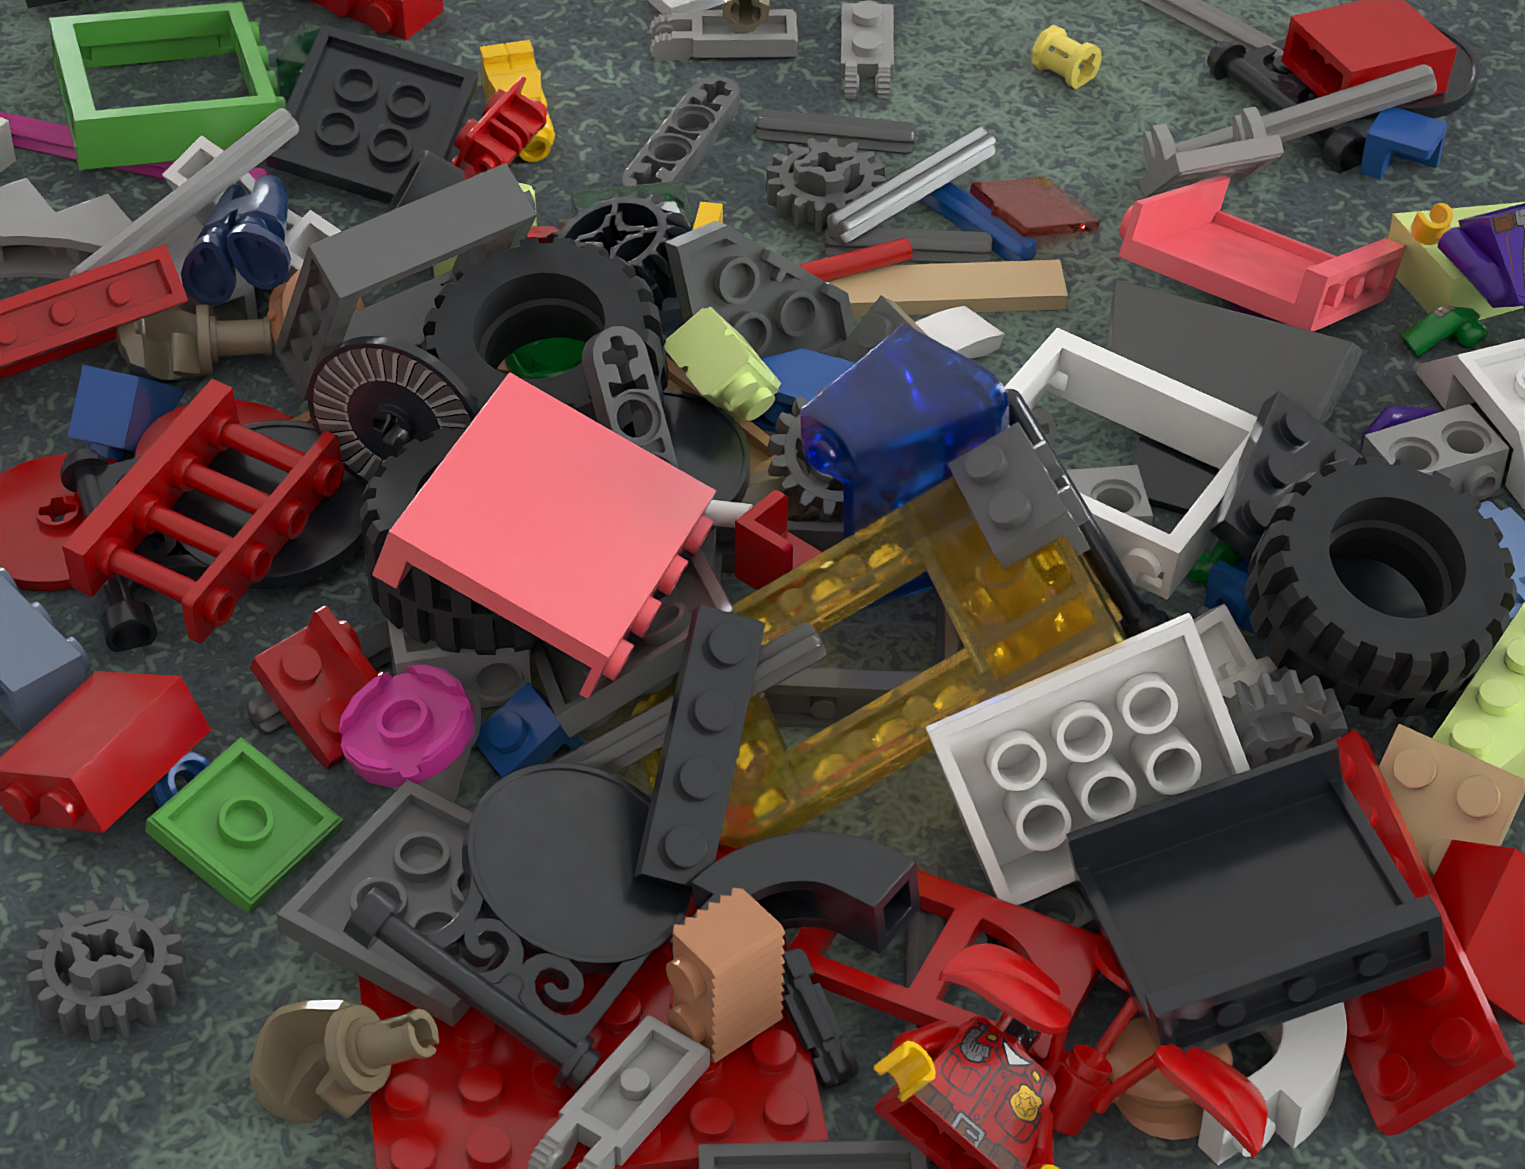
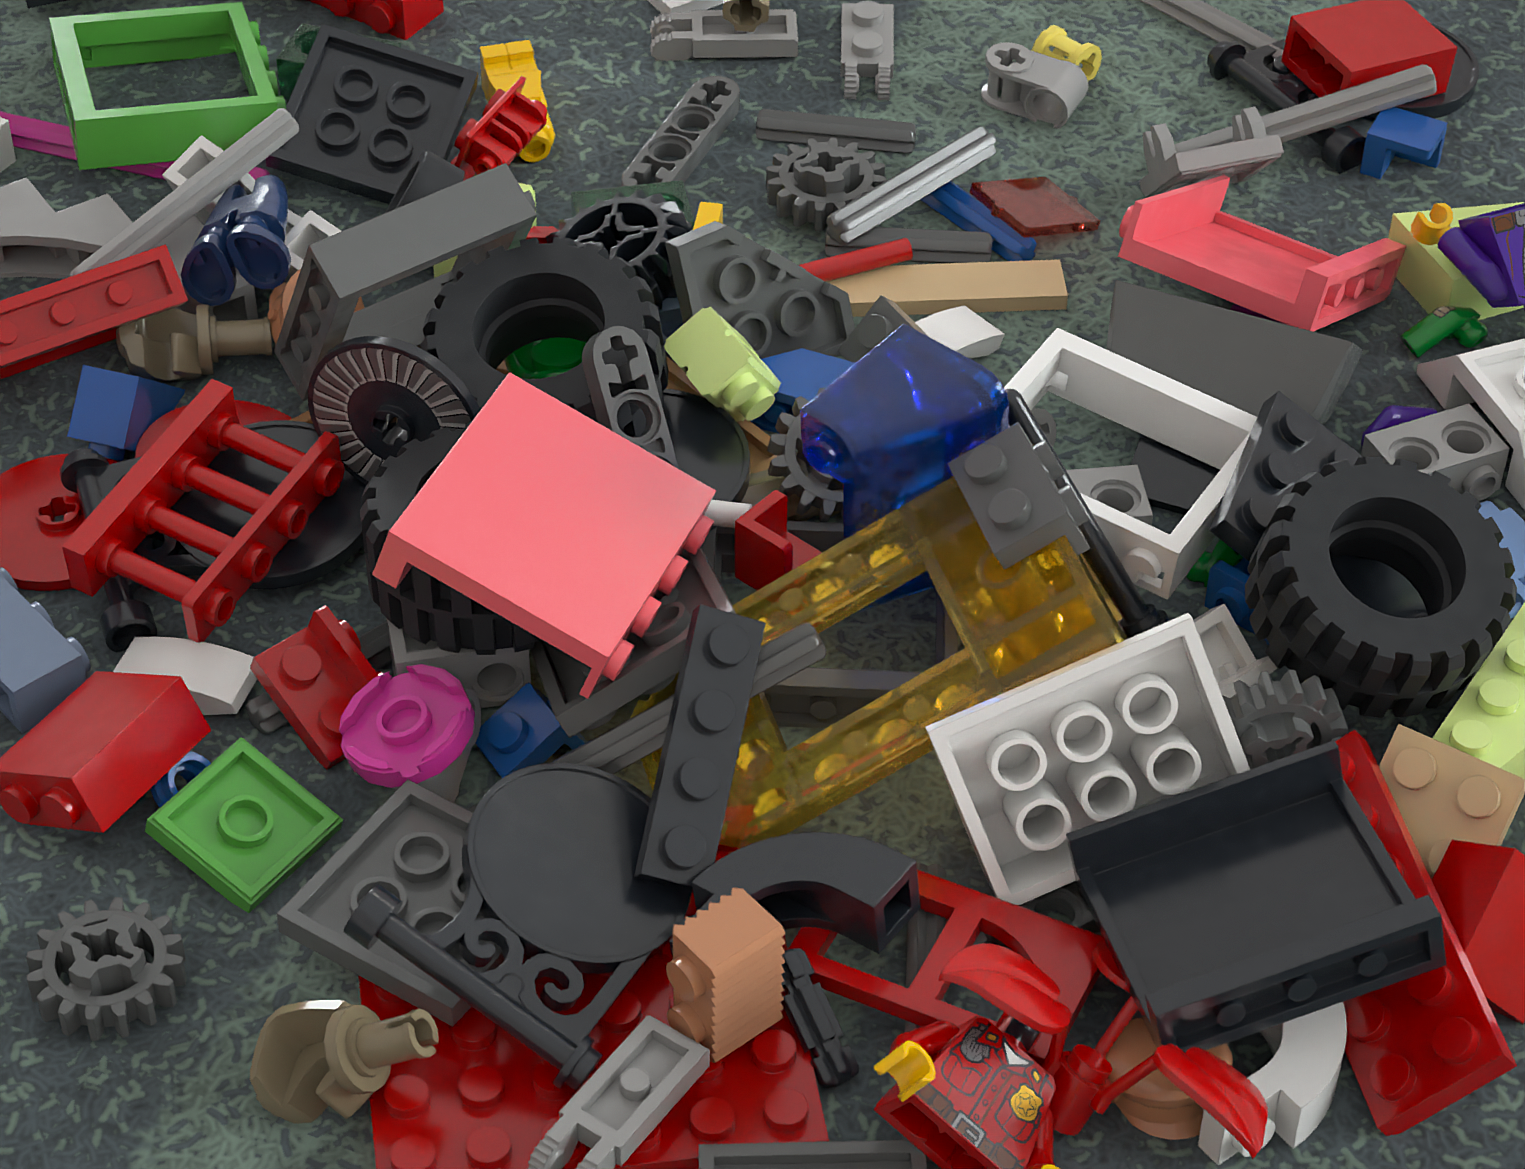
none -> white slope [113,637,257,715]
none -> light grey piece [981,42,1088,129]

